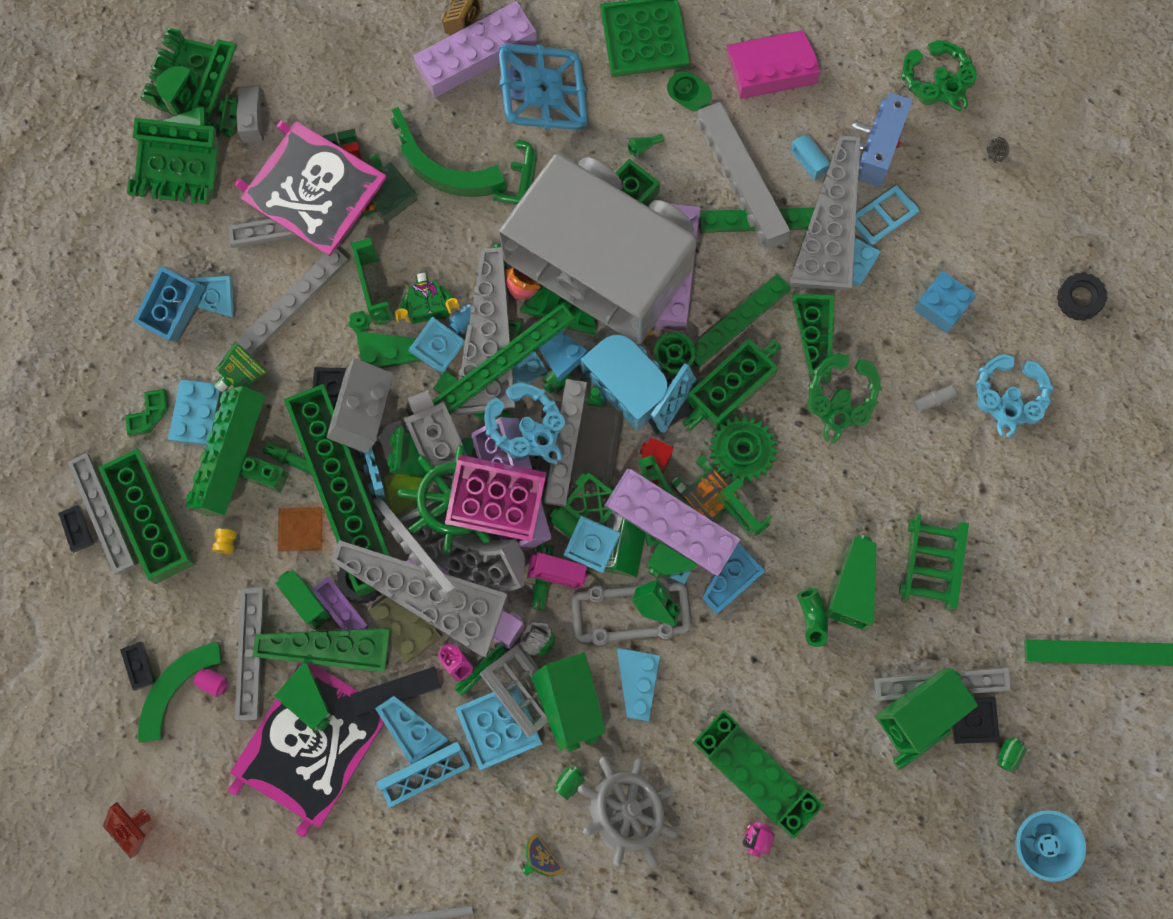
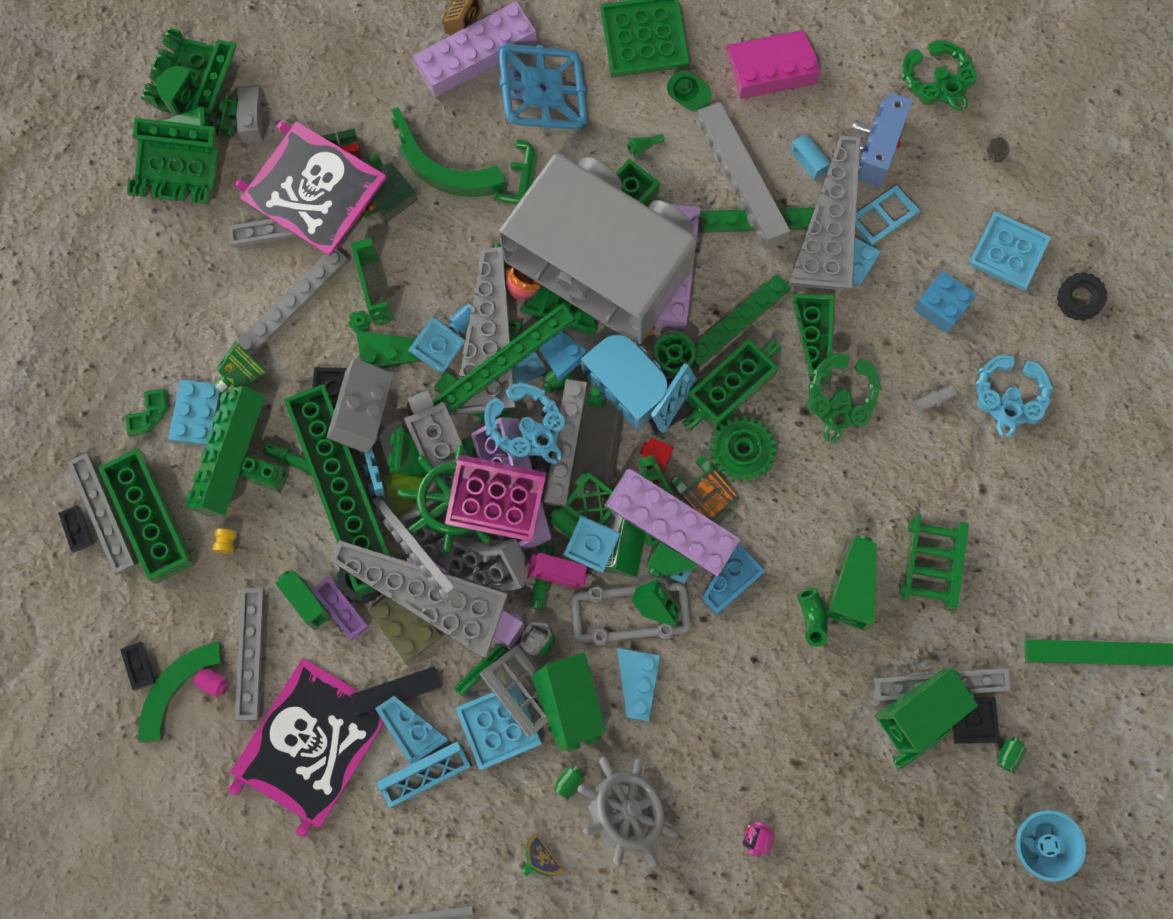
clear red tile [103,802,151,859] -> none
dark azure brick [133,266,205,342] -> none
medium azure wing [190,276,234,317] -> none
green wing [253,628,390,672] -> none
green slope [274,662,332,733] -> none
clear orange tile [278,507,322,552] -> none
green torso [395,273,460,324] -> none
dark pink rock [439,644,473,681] -> none
green slope [693,710,824,839] -> none
green panel [716,478,772,536] -> none
none -> medium azure plate [968,211,1051,291]

